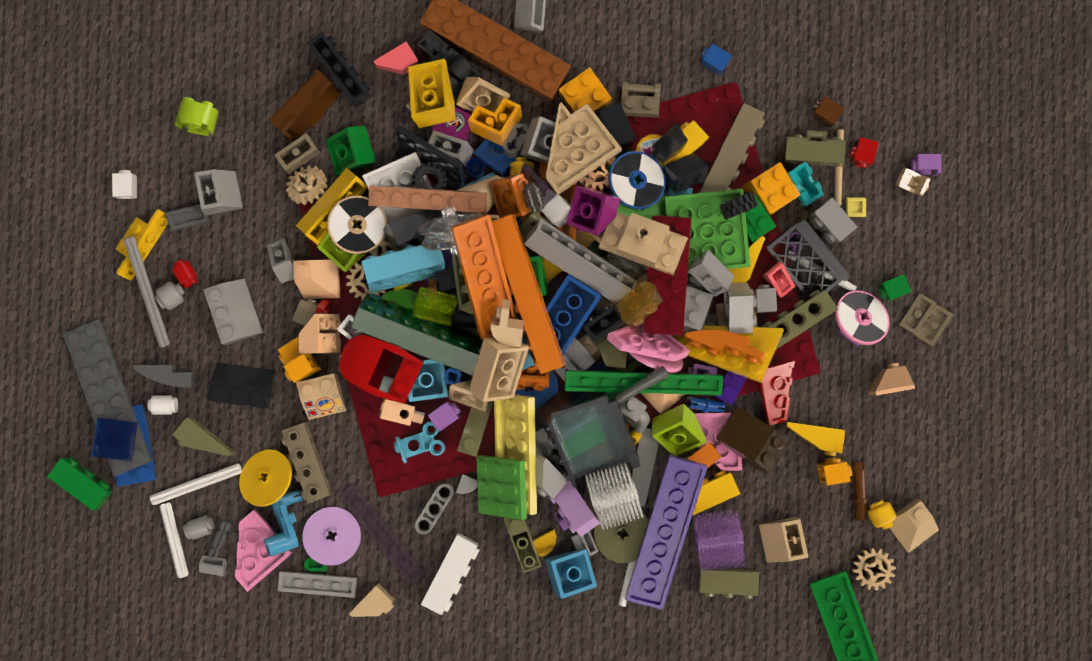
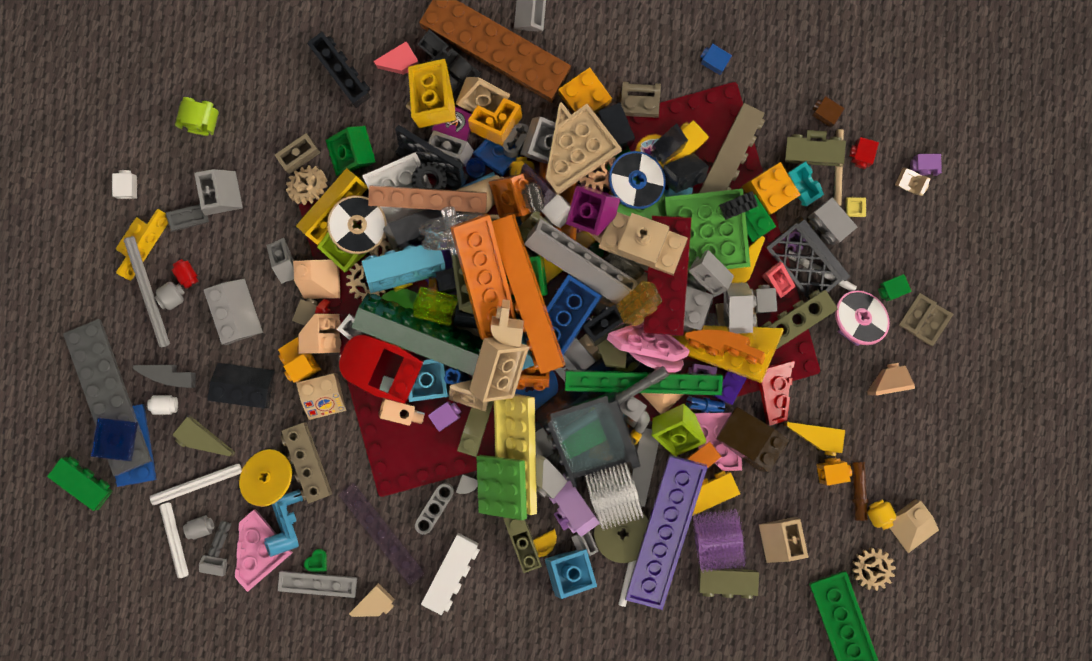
reddish brown piece [268,69,341,142] -> none
lavender piece [302,507,361,565] -> none
medium azure piece [394,421,445,463] -> none

